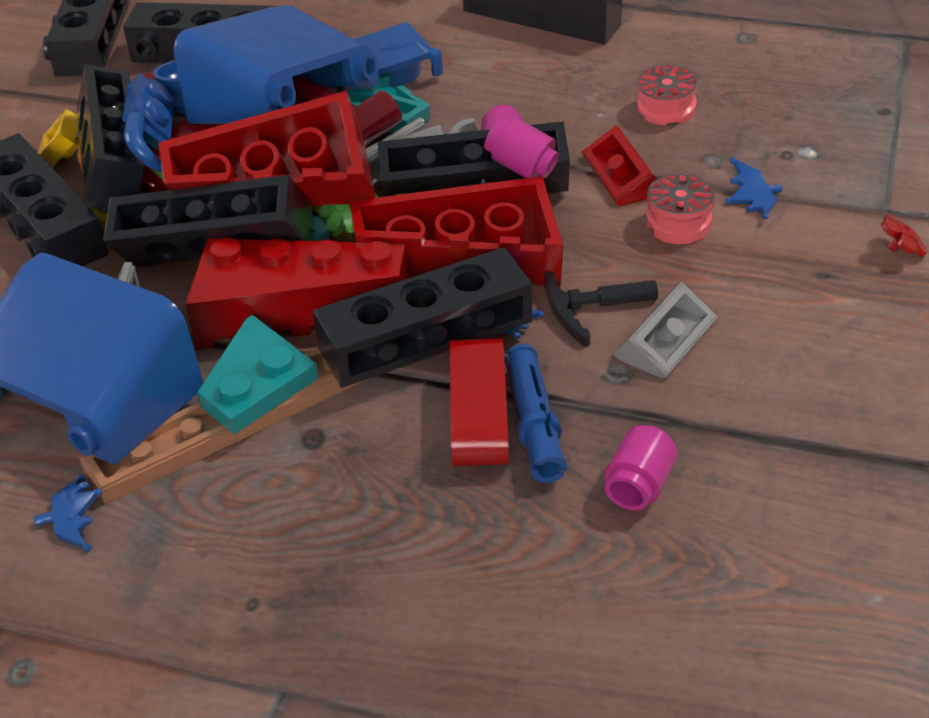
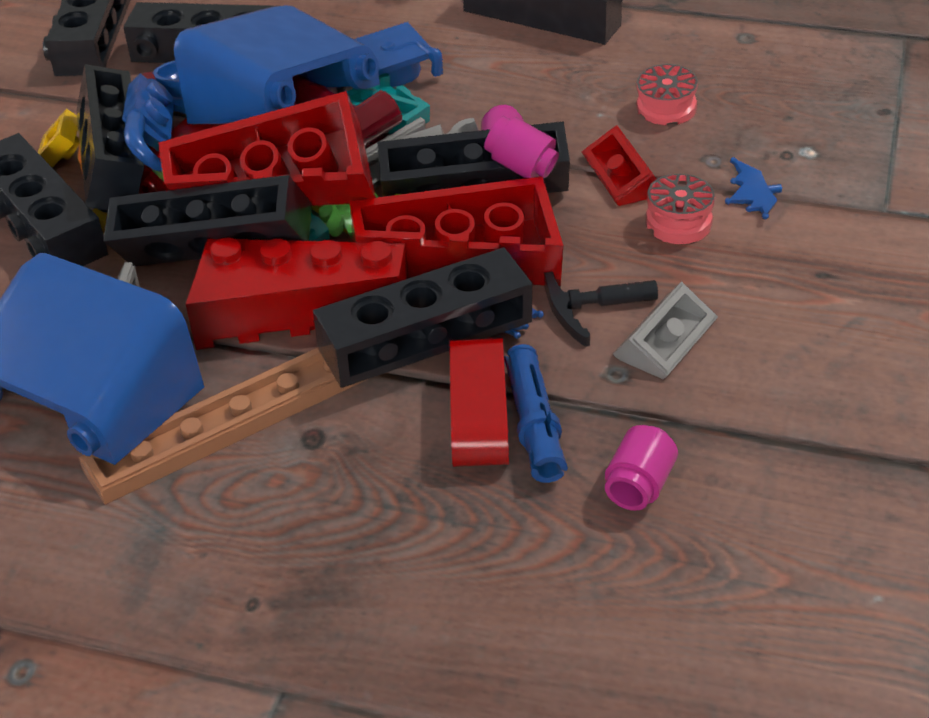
blue piece [34,474,102,552] -> none
teal wing [198,315,319,435] -> none
red plant [881,214,928,258] -> none

